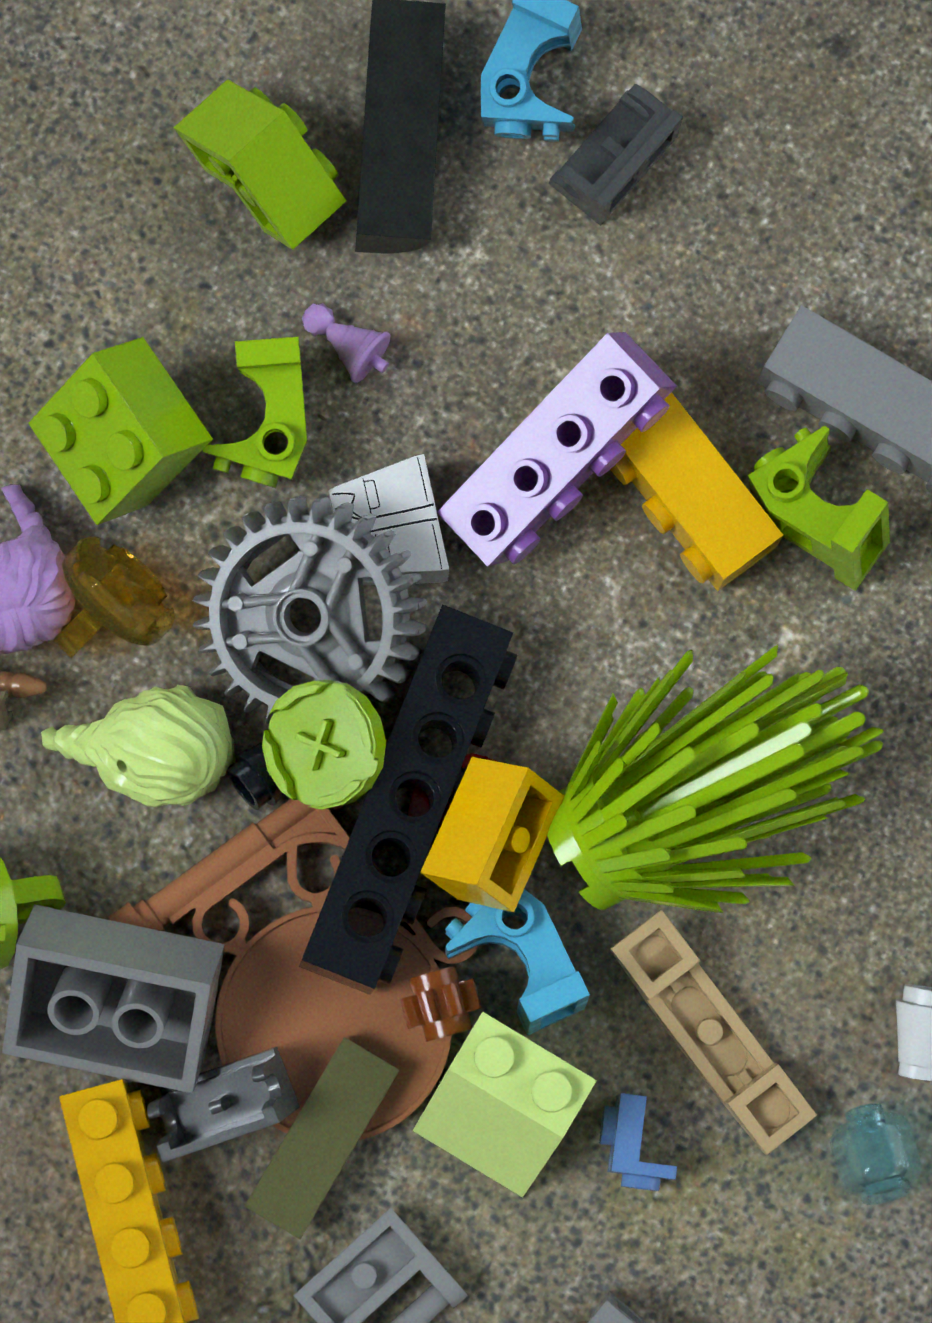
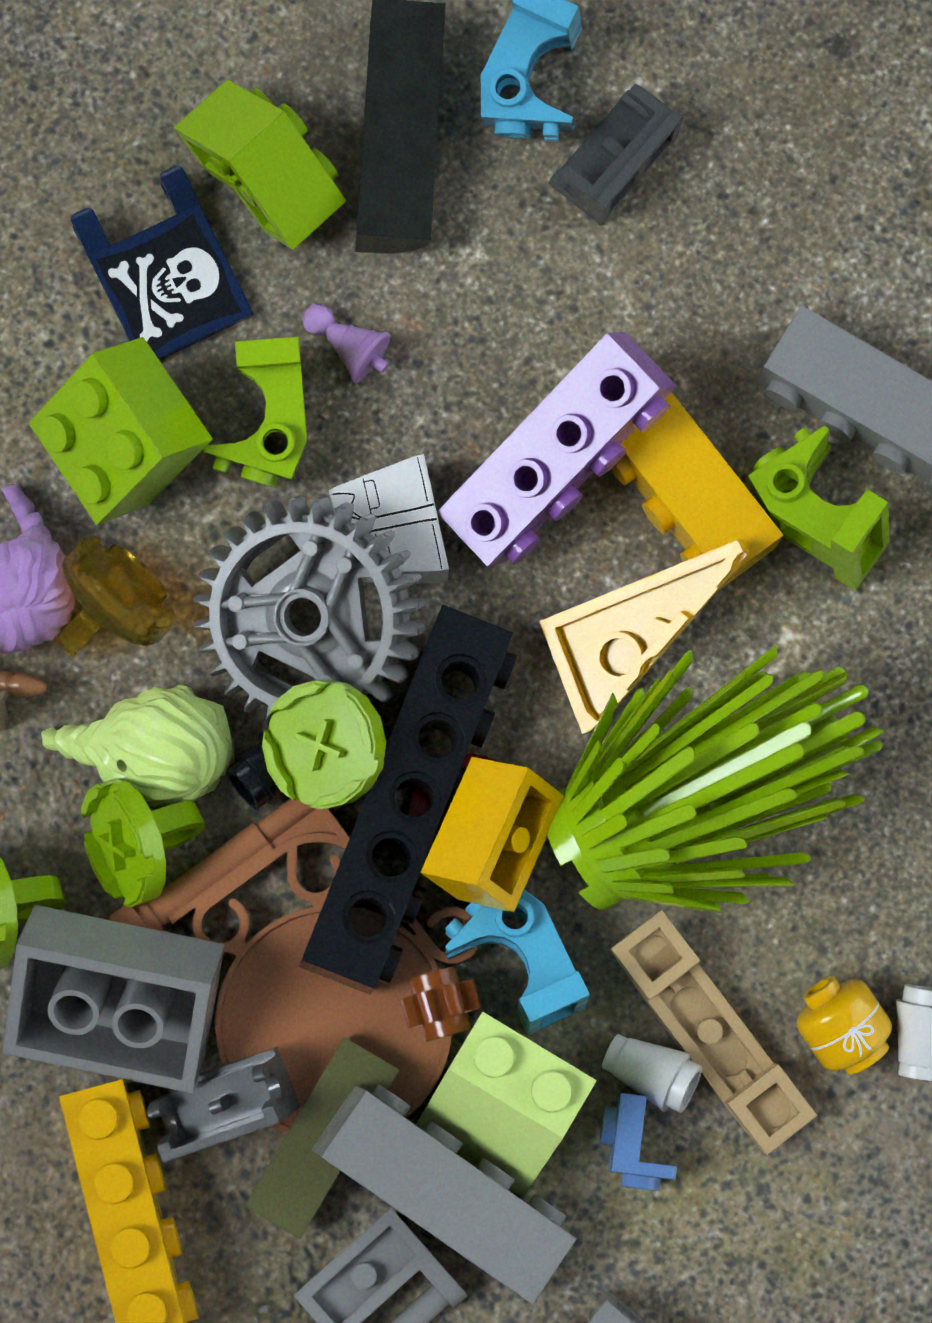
clear light blue head [830,1104,922,1205] -> none
none -> flag [71,166,254,360]
none -> lime tile [81,778,206,908]
none -> light grey brick [311,1085,577,1304]
none -> wing [539,539,750,734]
none -> white cone [602,1034,702,1113]
none -> yellow head [796,976,892,1075]

